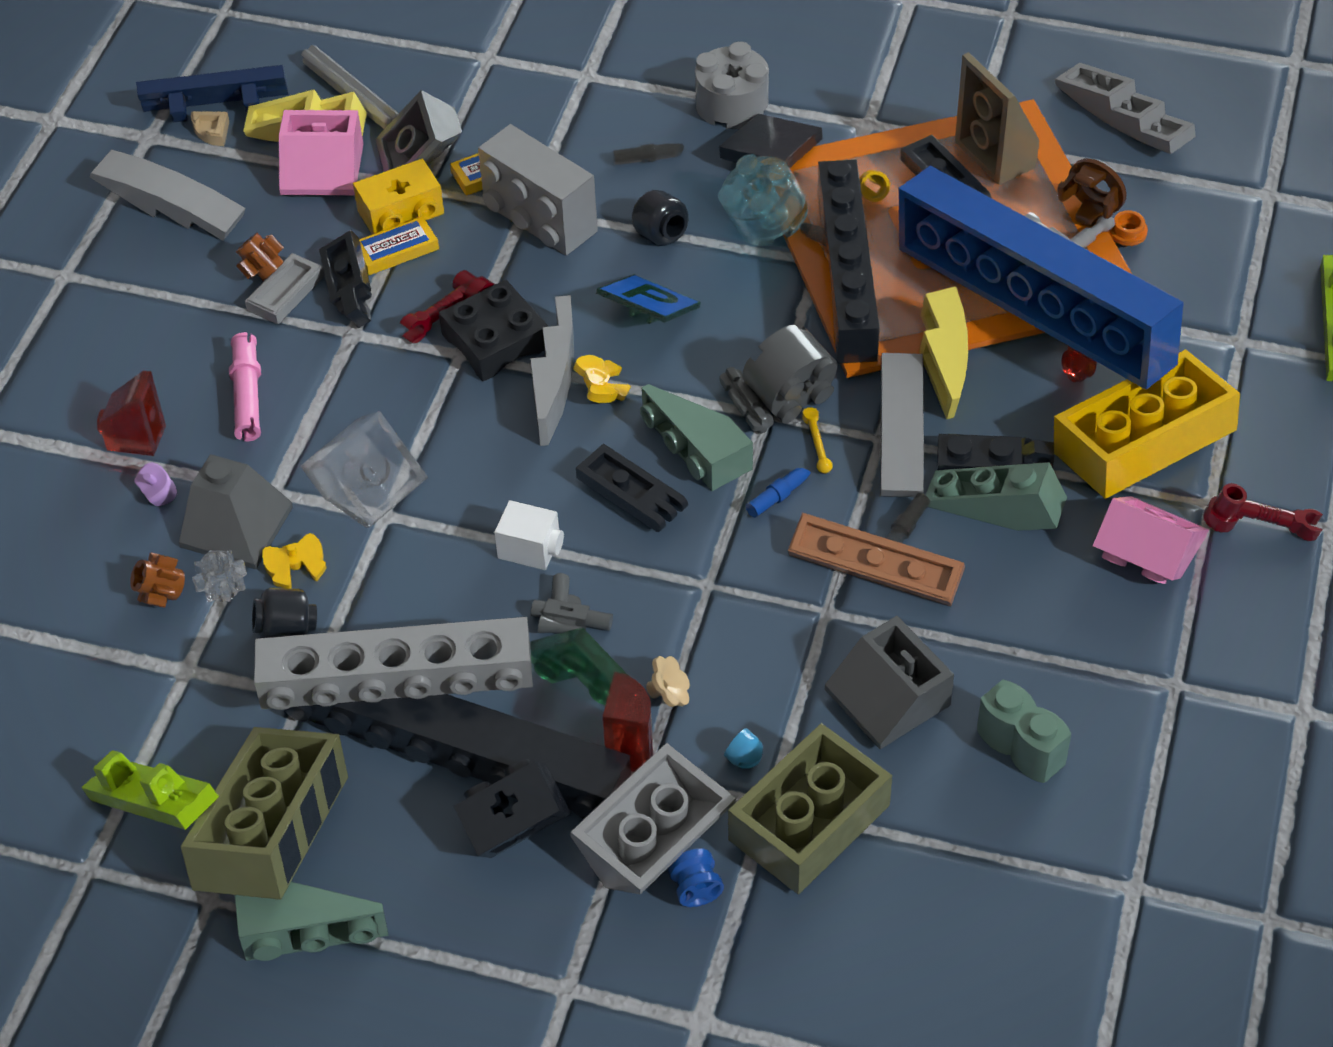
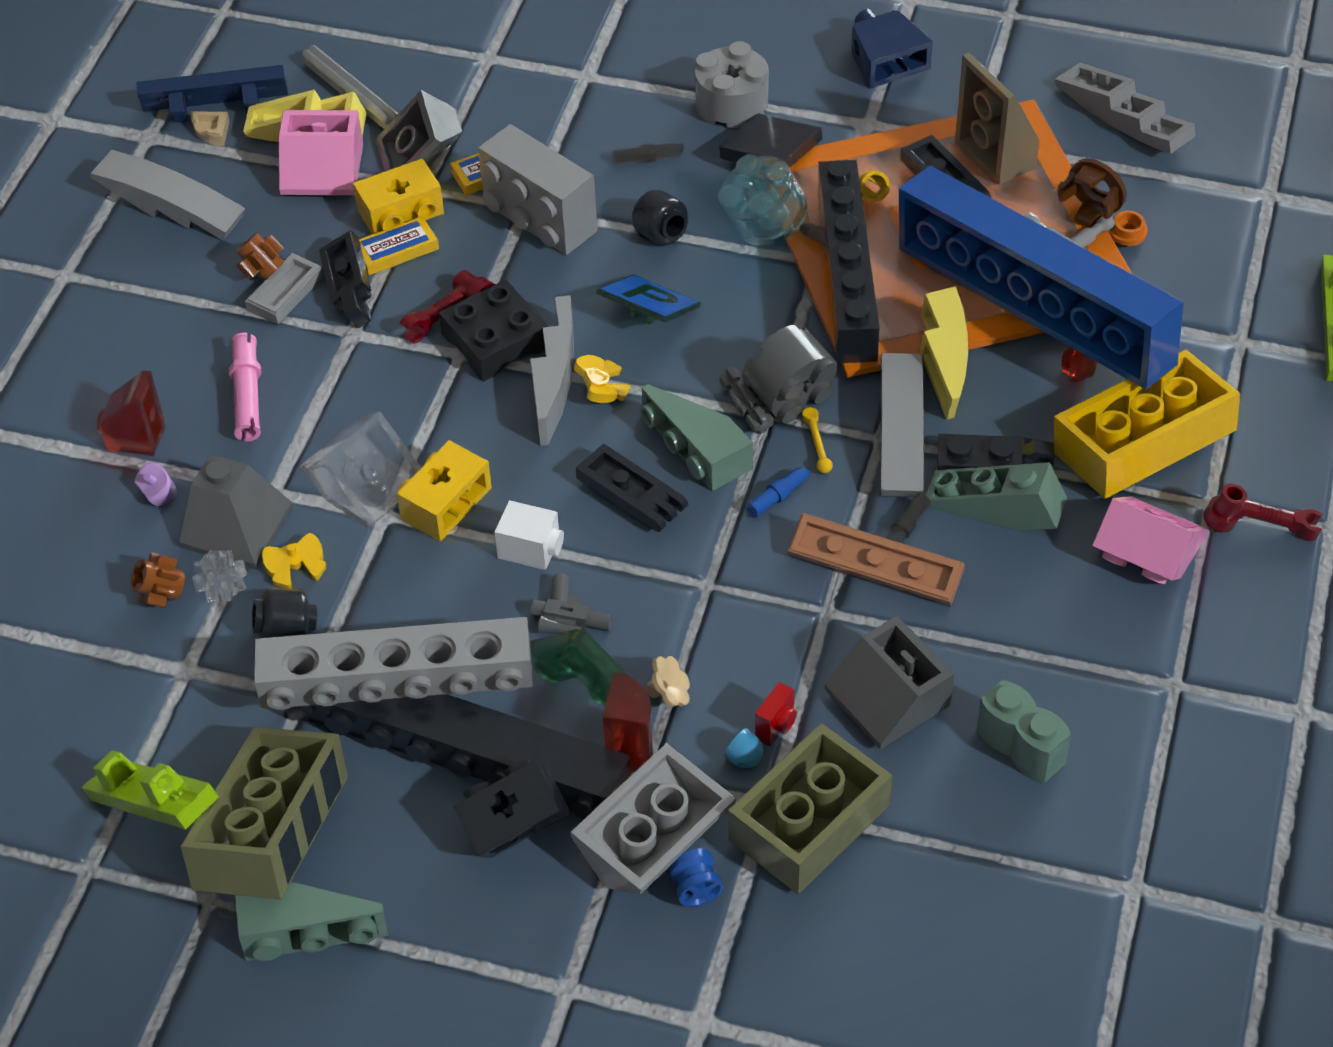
none -> yellow brick [396,440,492,542]
none -> red plate [755,682,797,747]
none -> dark blue torso [851,9,933,89]

